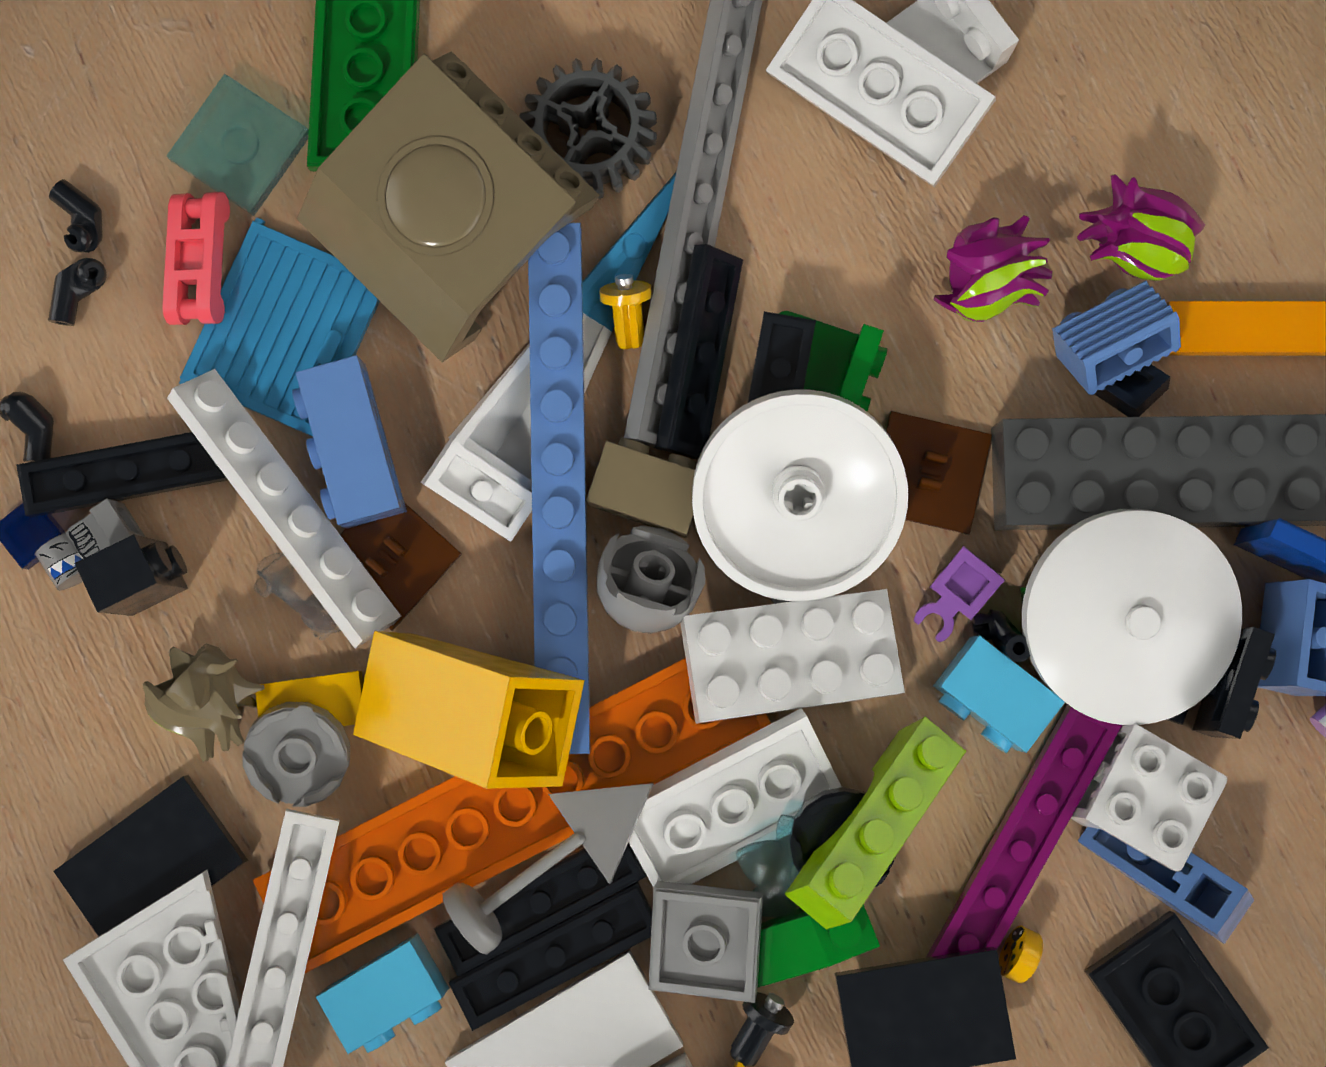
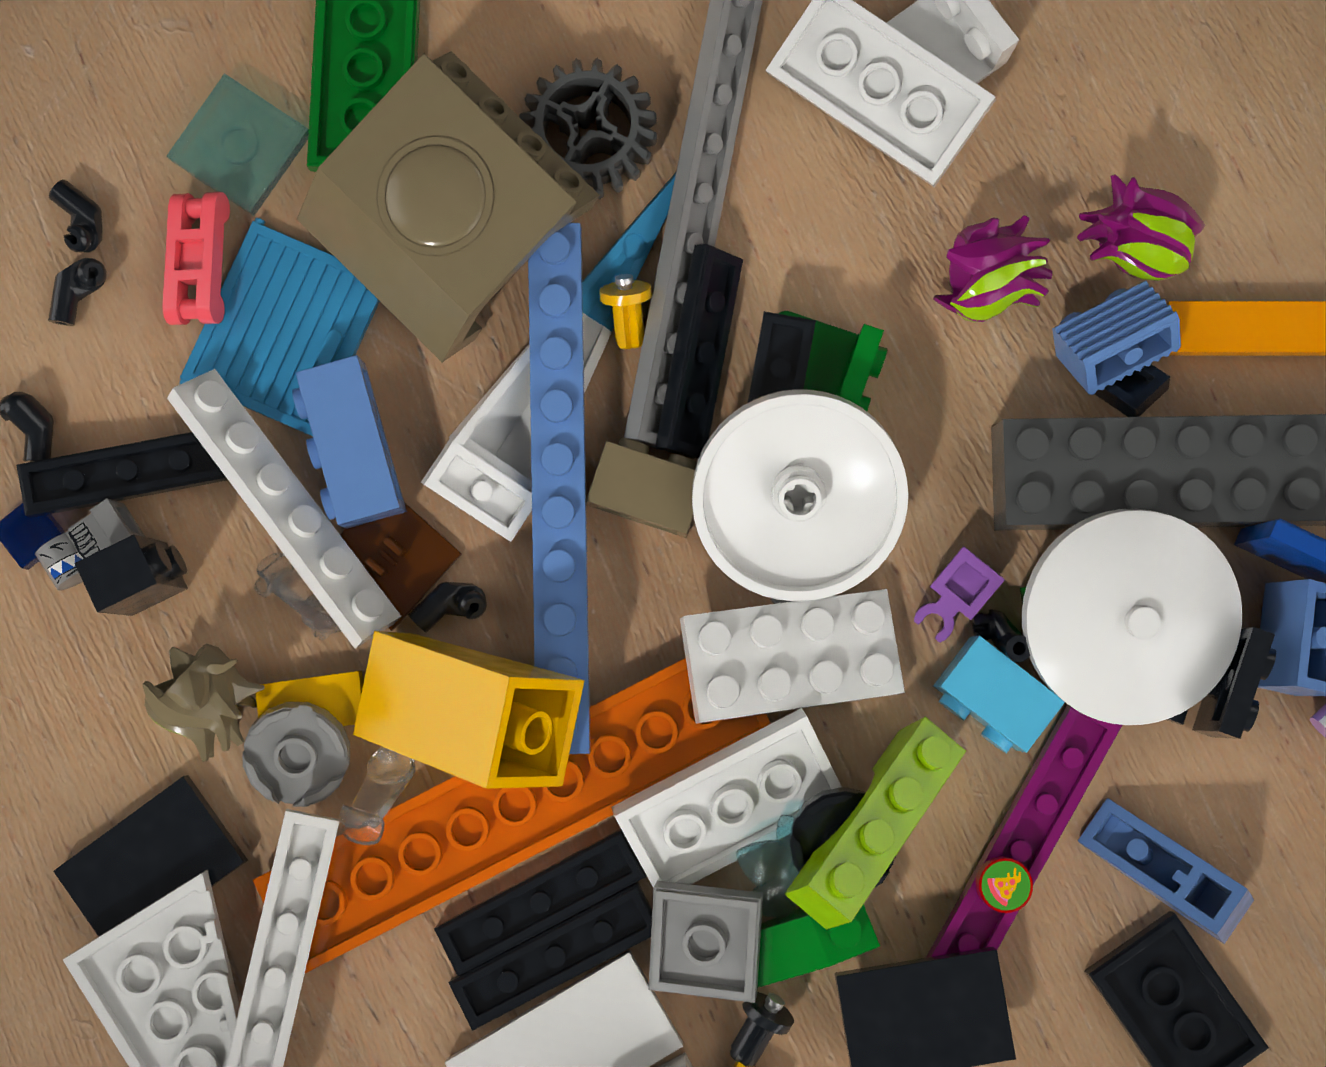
medium azure brick [316,933,449,1054] -> none
light grey piece [443,783,653,955] -> none
light grey cylinder [596,526,705,634] -> none
reddish brown piece [886,411,992,535] -> none
yellow tile [999,925,1043,984] -> none
white bracket [1071,724,1227,872] -> none
none -> clear piece [339,746,415,845]
none -> black arm [408,582,487,633]
none -> tile [976,856,1033,913]

